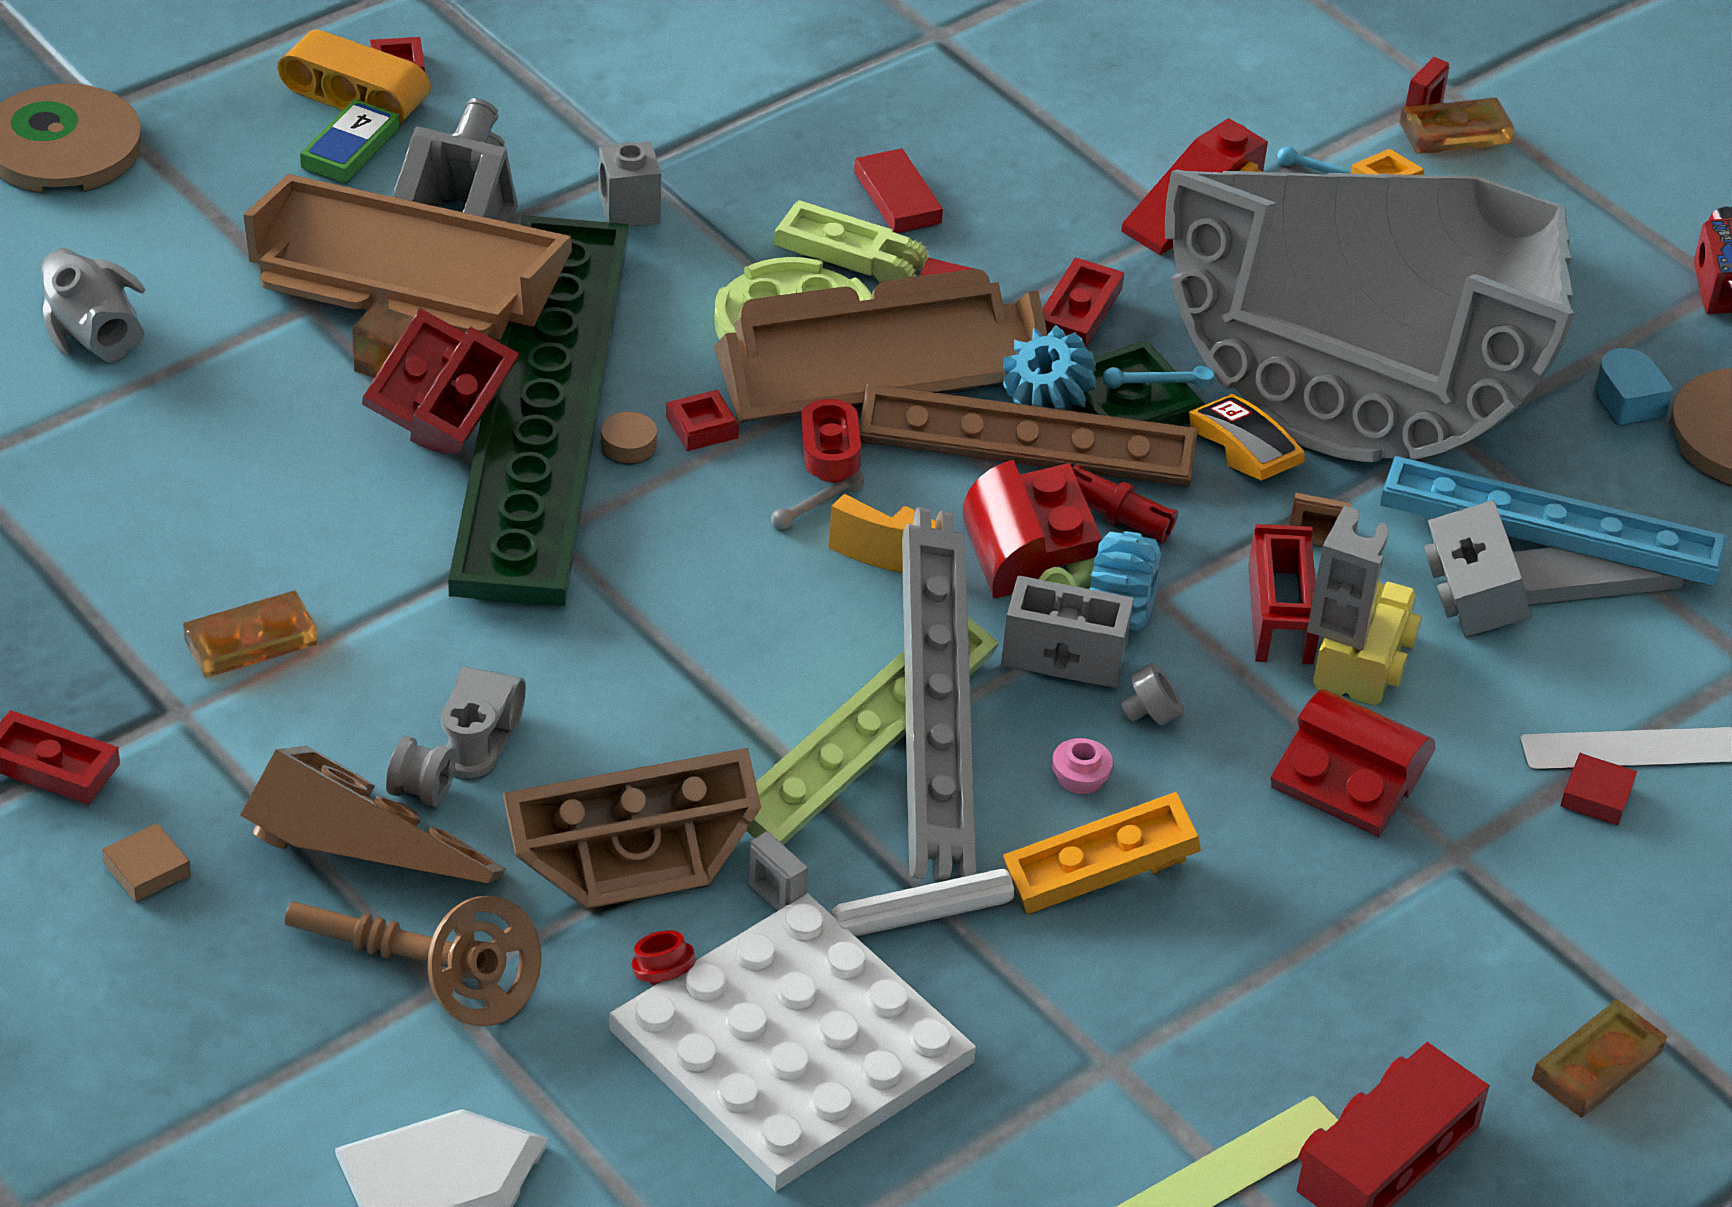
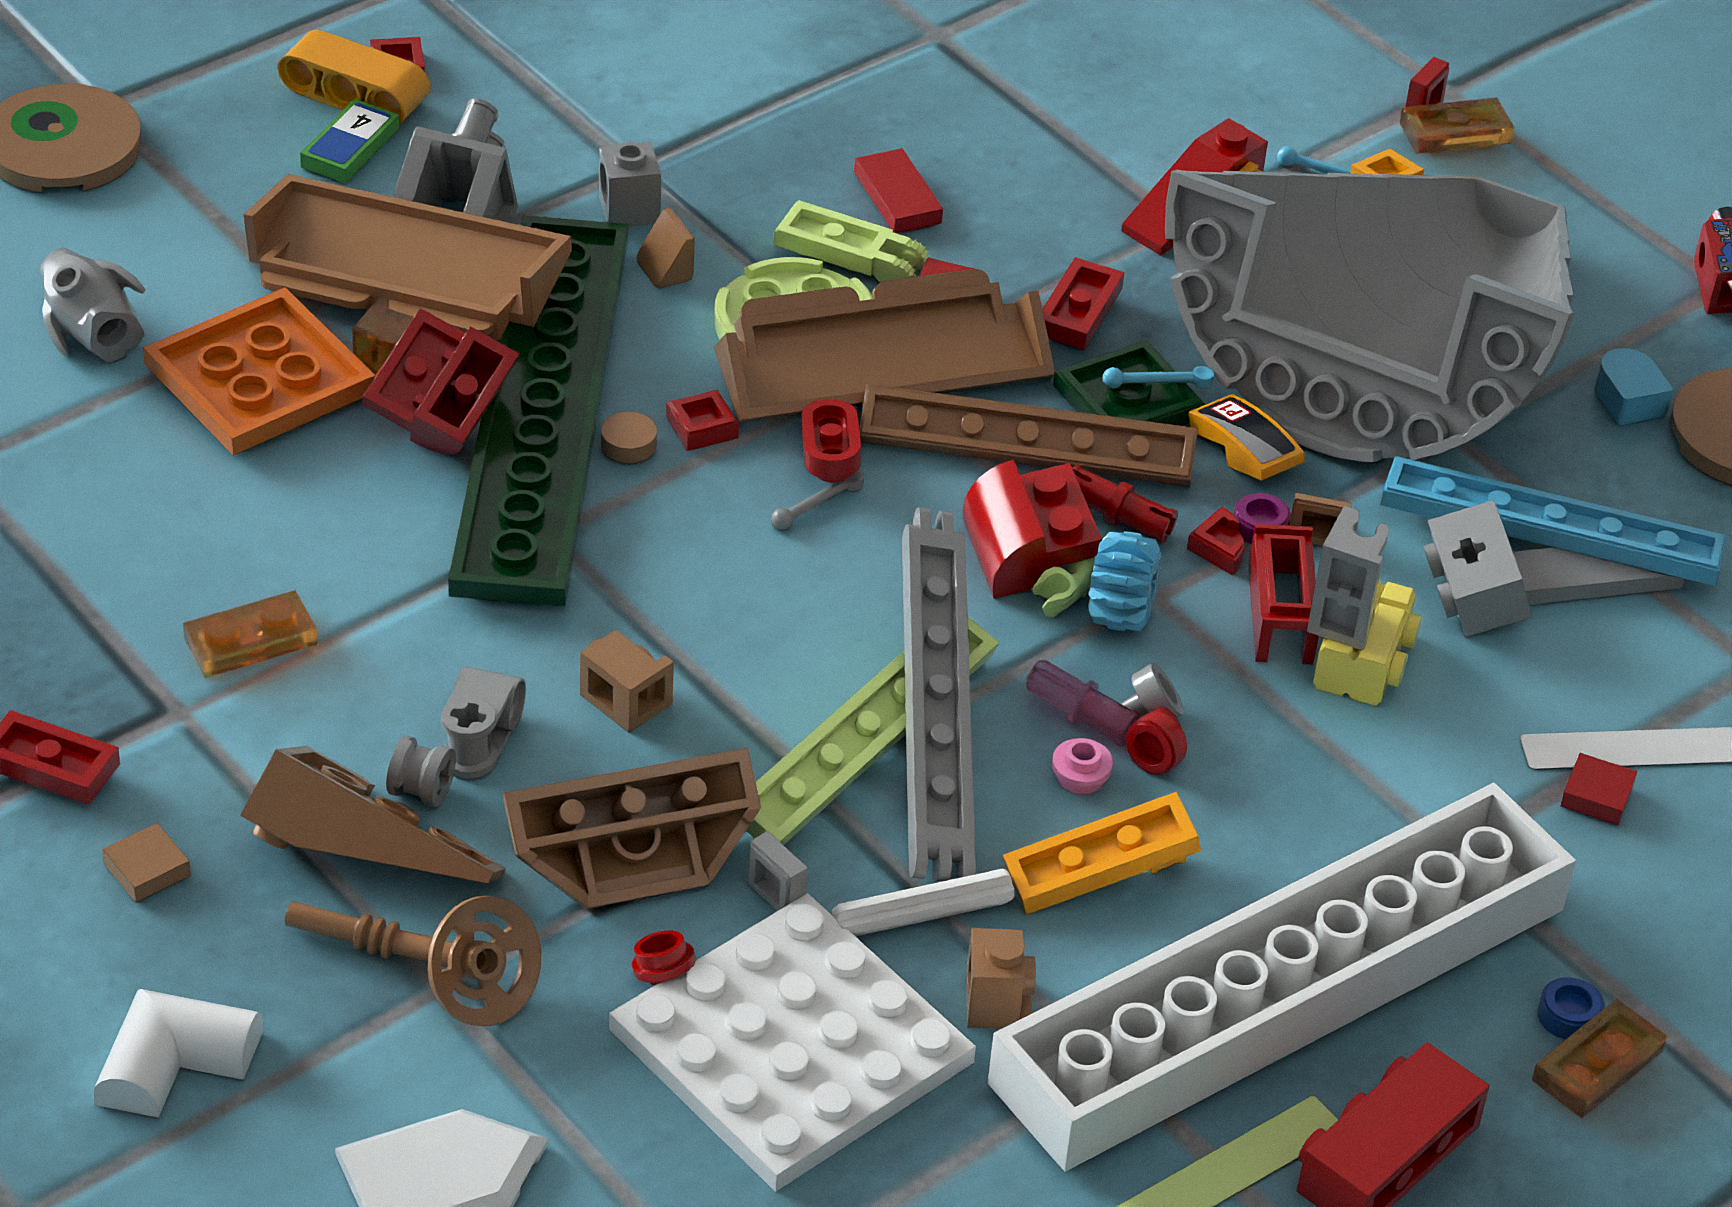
light orange slope [828,494,936,573] -> none
light grey brick [1001,575,1134,688] -> none
medium azure gear [1003,325,1096,411] -> none
red brick [1270,689,1436,838] -> none
none -> white brick [93,989,264,1118]
none -> orange plate [143,287,376,455]
none -> medium nougat brick [580,630,674,732]
none -> medium nougat slope [637,207,695,288]
none -> medium nougat brick [966,928,1036,1029]
none -> white brick [987,782,1576,1172]
none -> clear pink axle [1026,660,1141,747]
none -> red tile [1125,707,1188,775]
none -> red tile [1187,506,1245,576]
none -> magenta tile [1234,493,1291,544]
none -> blue tile [1537,977,1605,1041]

